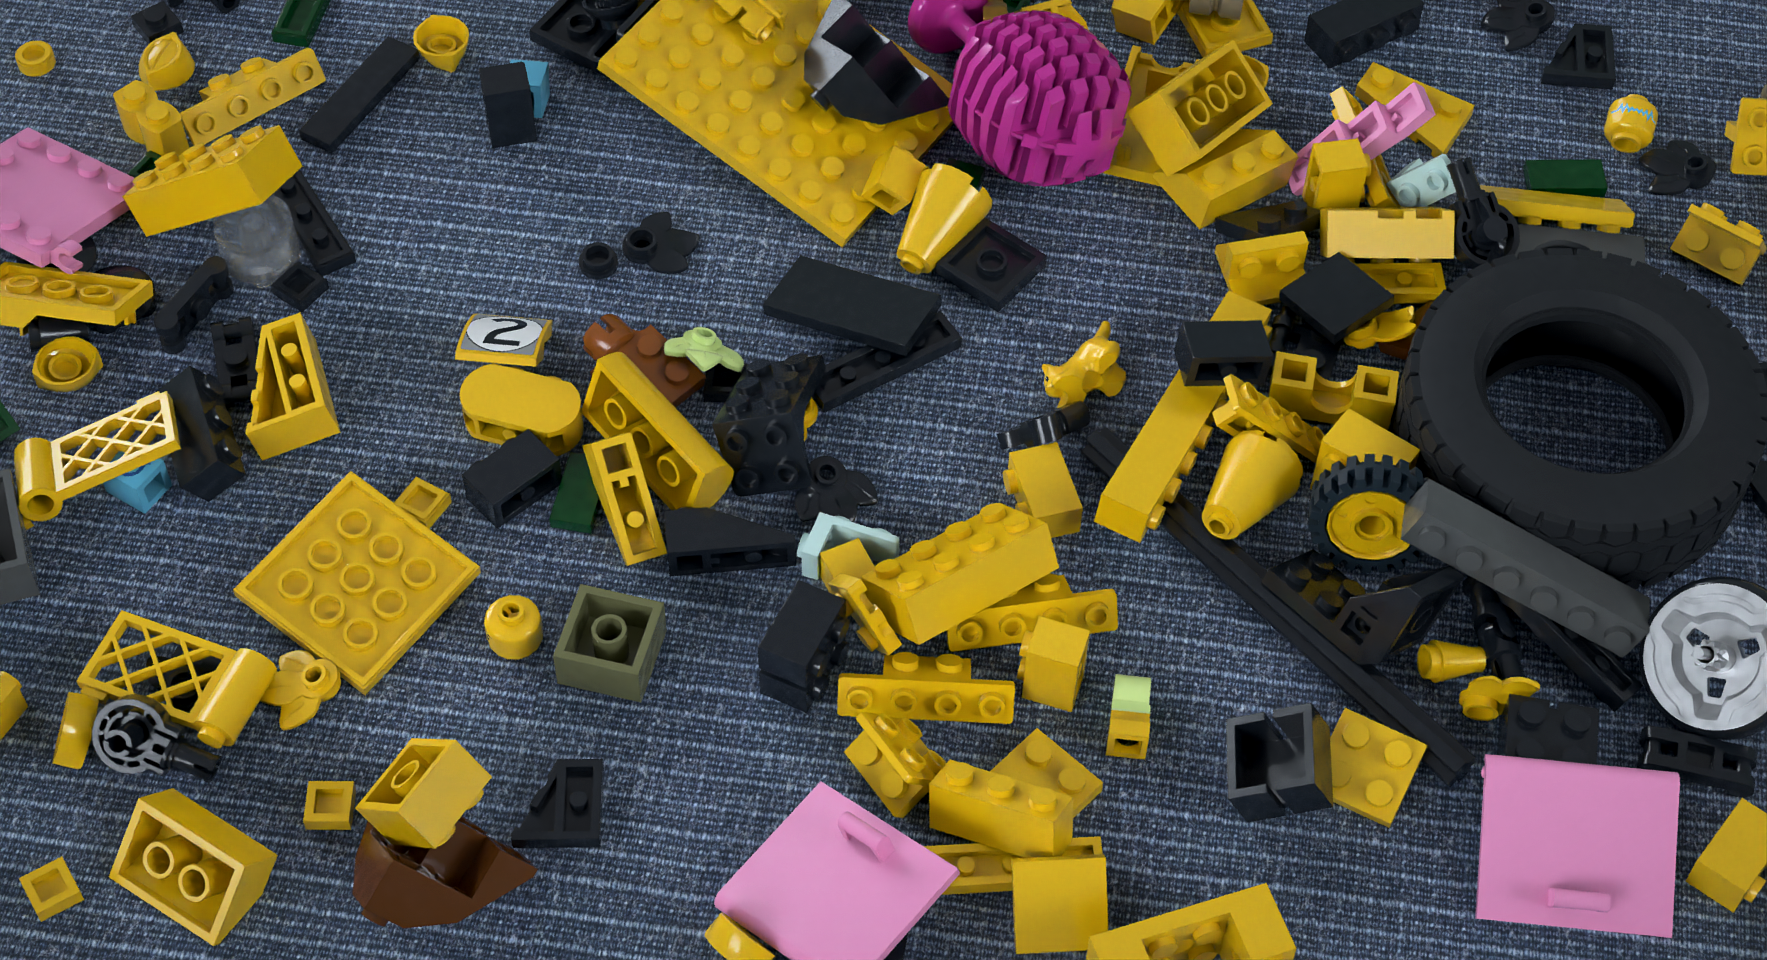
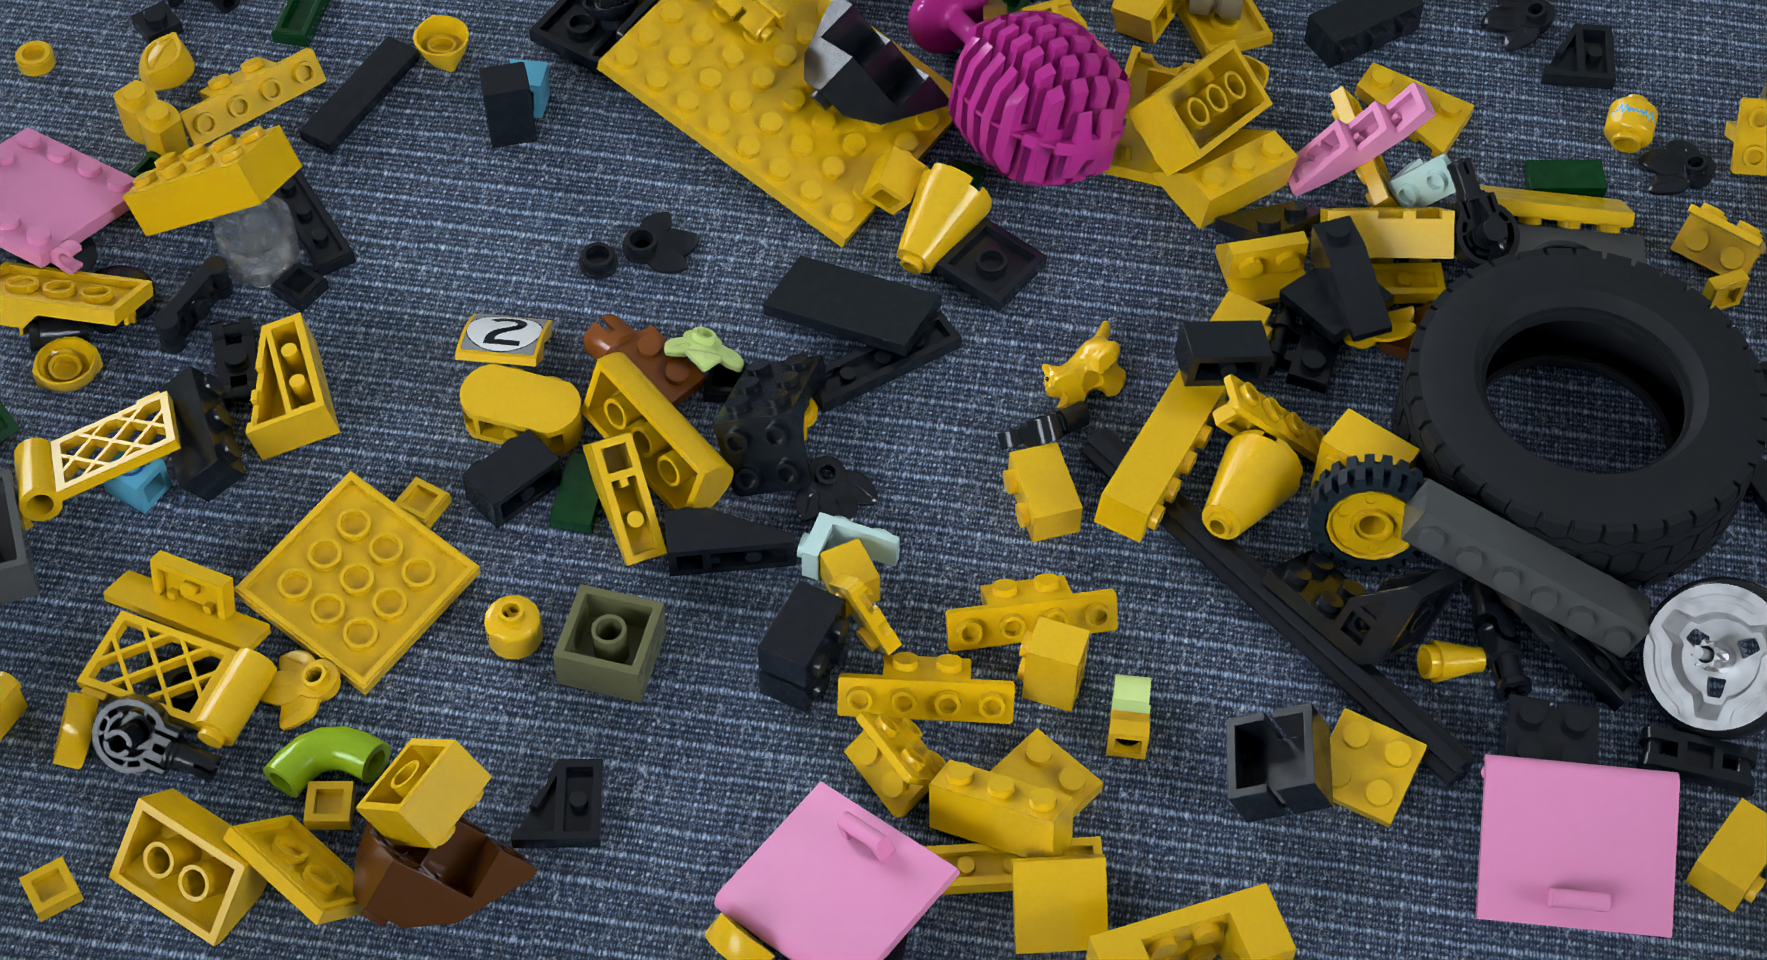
yellow brick [861,503,1059,645] -> none
yellow arch [1268,351,1399,431] -> none
yellow brick [1302,138,1371,210] -> none
yellow plate [1459,675,1540,721] -> none
none -> yellow bracket [103,550,271,651]
none -> yellow tile [223,815,363,925]
none -> lime cylinder [263,726,391,798]
none -> black slope [1310,215,1392,342]
none -> yellow tile [1702,269,1750,310]

